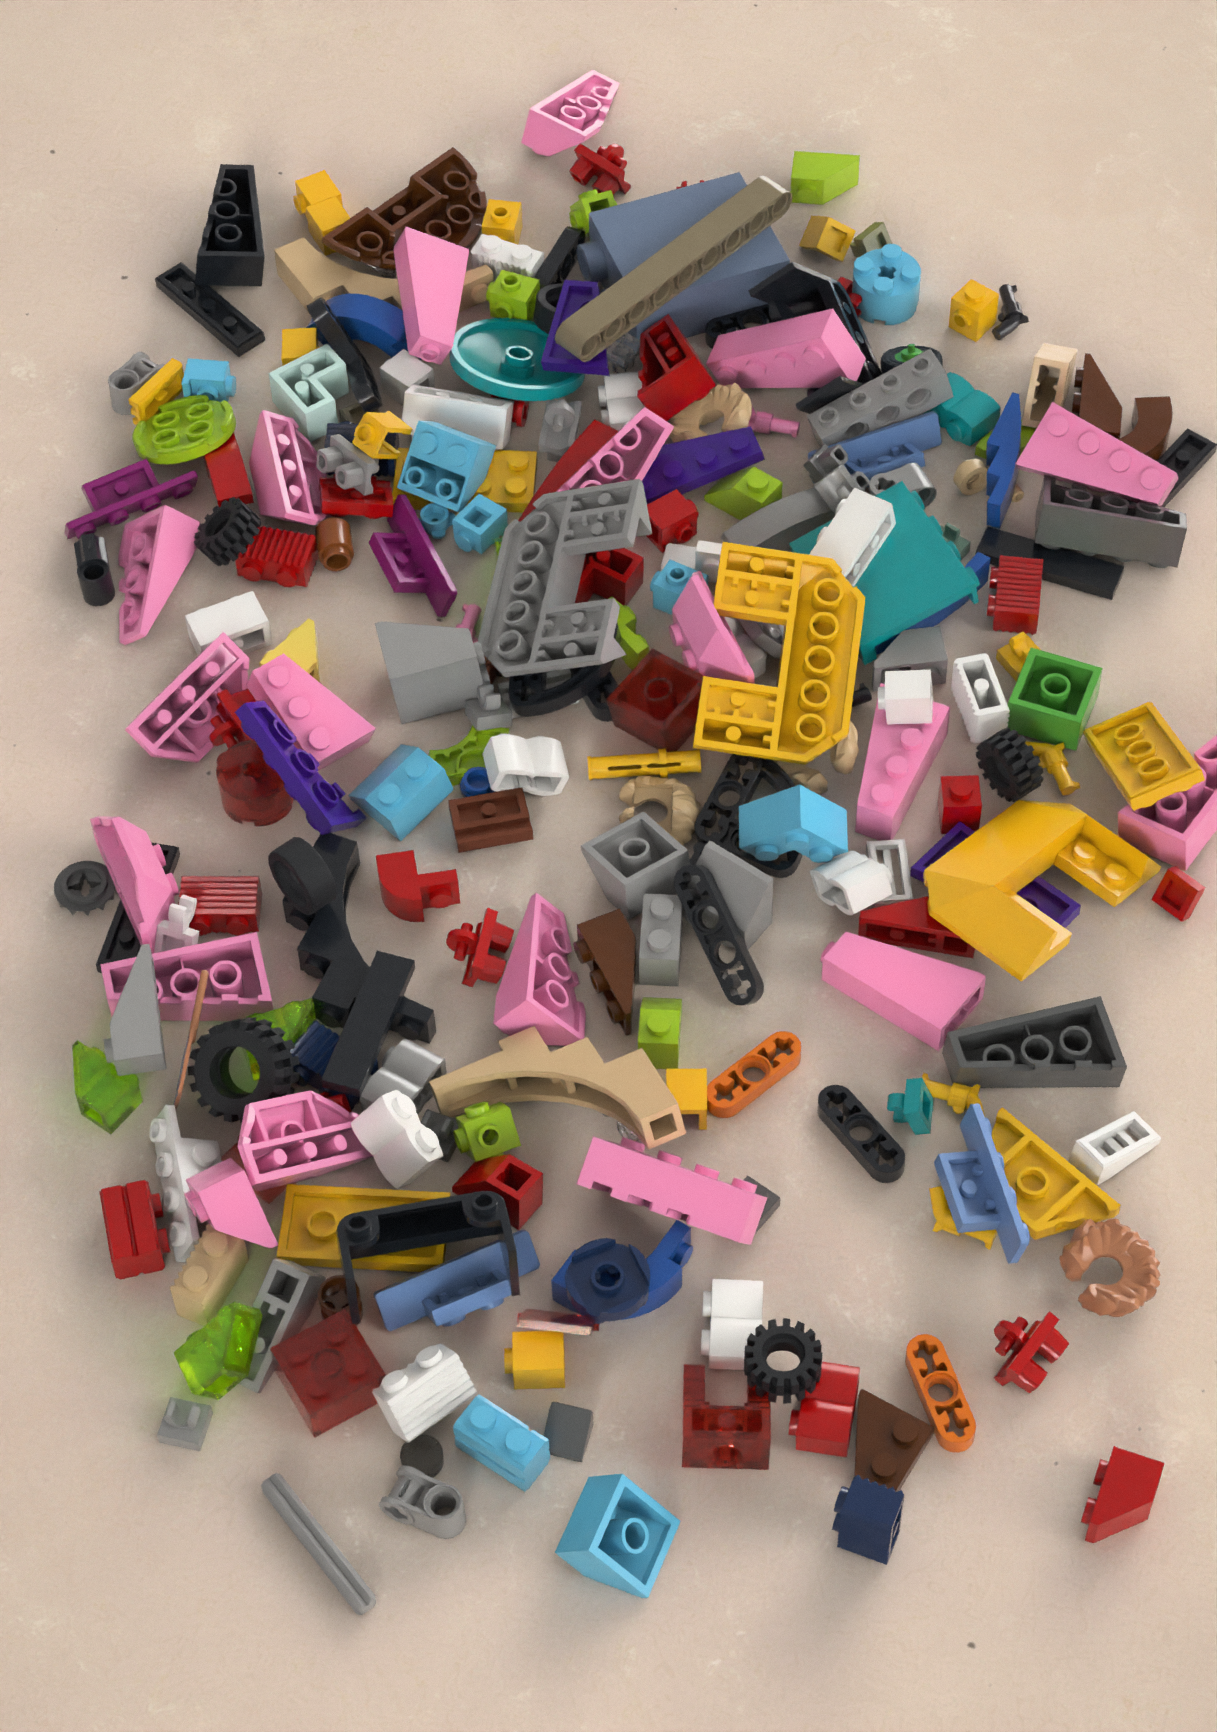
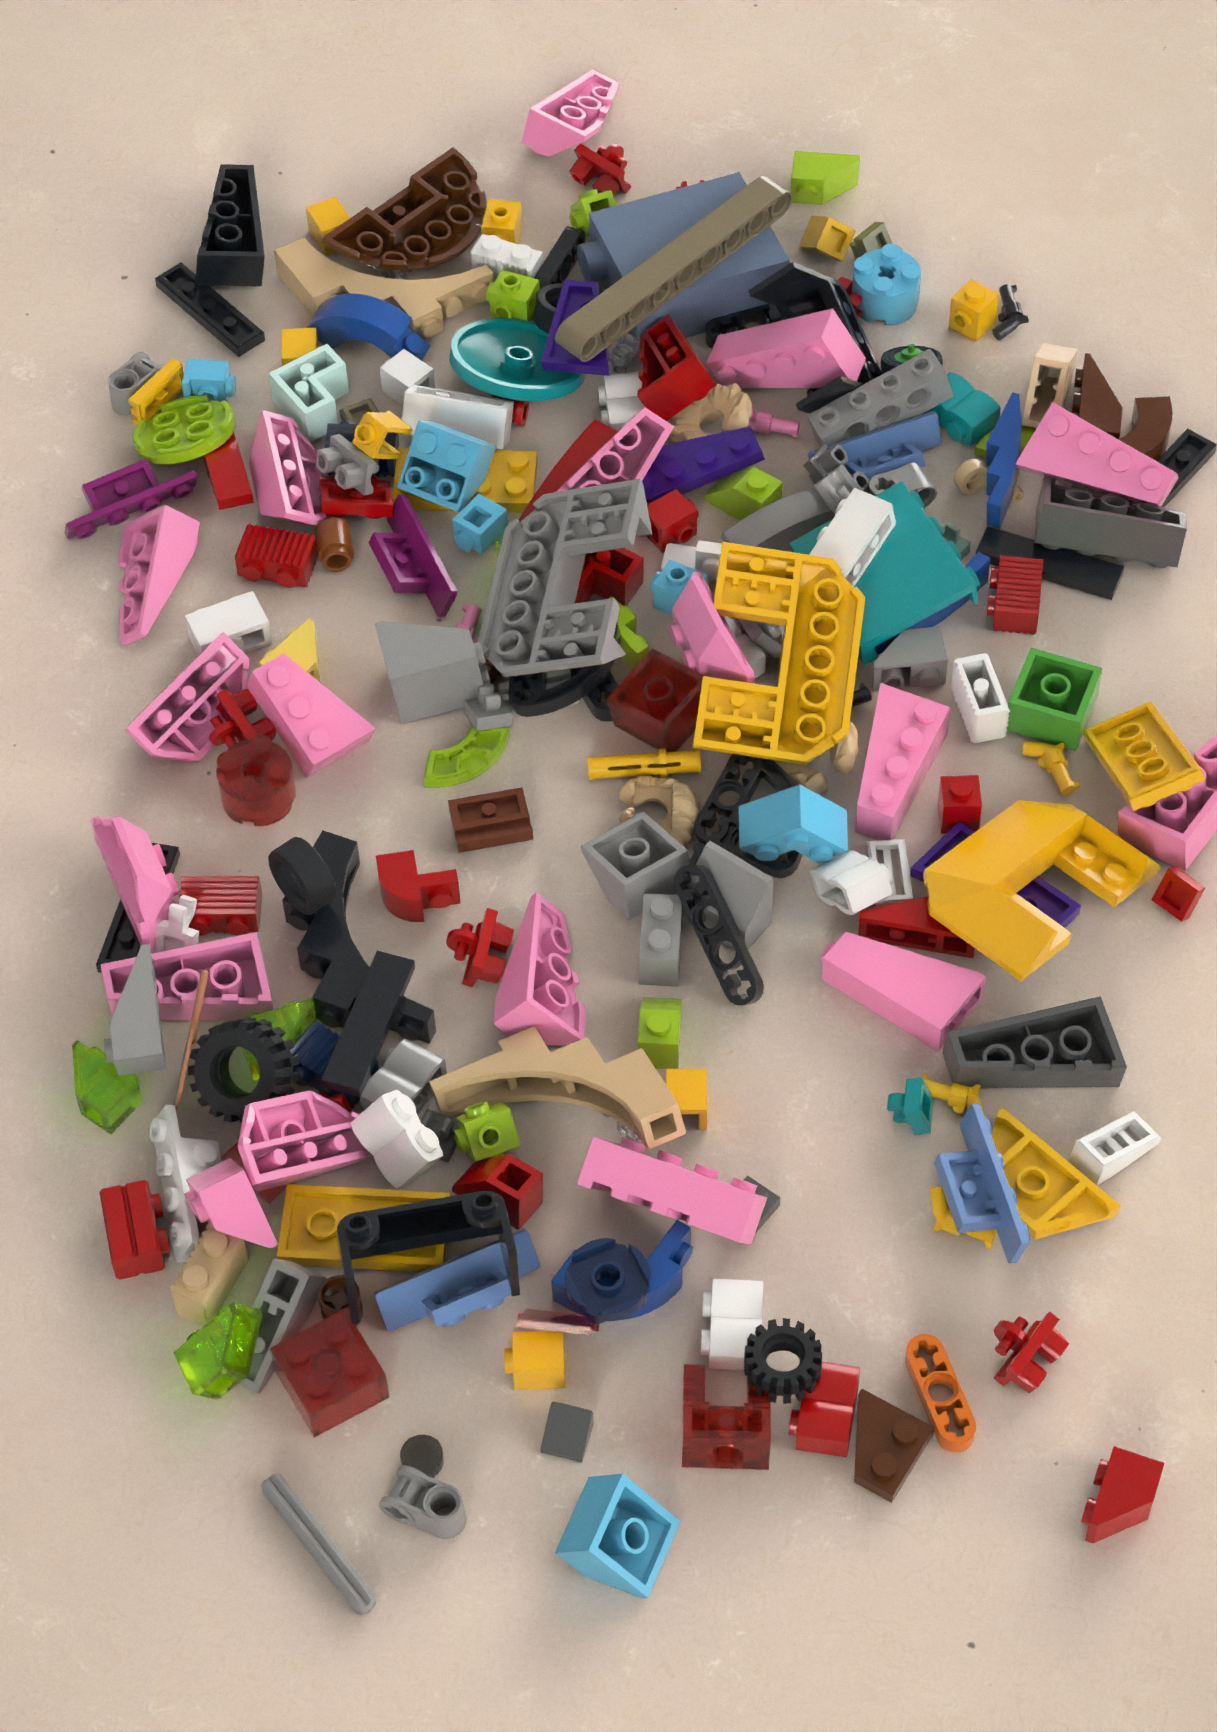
dark grey gear [54,861,115,916] -> none
black piece [74,533,115,606] -> none
light grey tile [157,1397,213,1451] -> none
black tyre [194,497,261,566] -> none
dark purple wing [235,700,367,835] -> none
yellow brick [293,170,343,218] -> none
black beam [307,297,383,413] -> none
medium azure slope [348,744,454,841] -> none
white brick [372,1344,477,1443] -> none
bright pink slope [394,227,469,365] -> none
medium azure plate [419,503,455,539] -> none
medium azure brick [453,1394,550,1492] -> none
blue plate [460,767,496,797] -> none
white brick [482,734,569,796] -> none
light grey hips [539,399,582,462] -> none
reddish brown slope [573,908,637,1036] -> none
orange beam [707,1031,801,1118] -> none
black beam [817,1085,905,1183] -> none
dark blue brick [832,1475,904,1565] -> none
white brick [878,670,933,725] -> none
black tyre [976,728,1044,802] -> none
yellow tile [996,632,1041,682] -> none
nougat piece [1059,1218,1161,1317] -> none

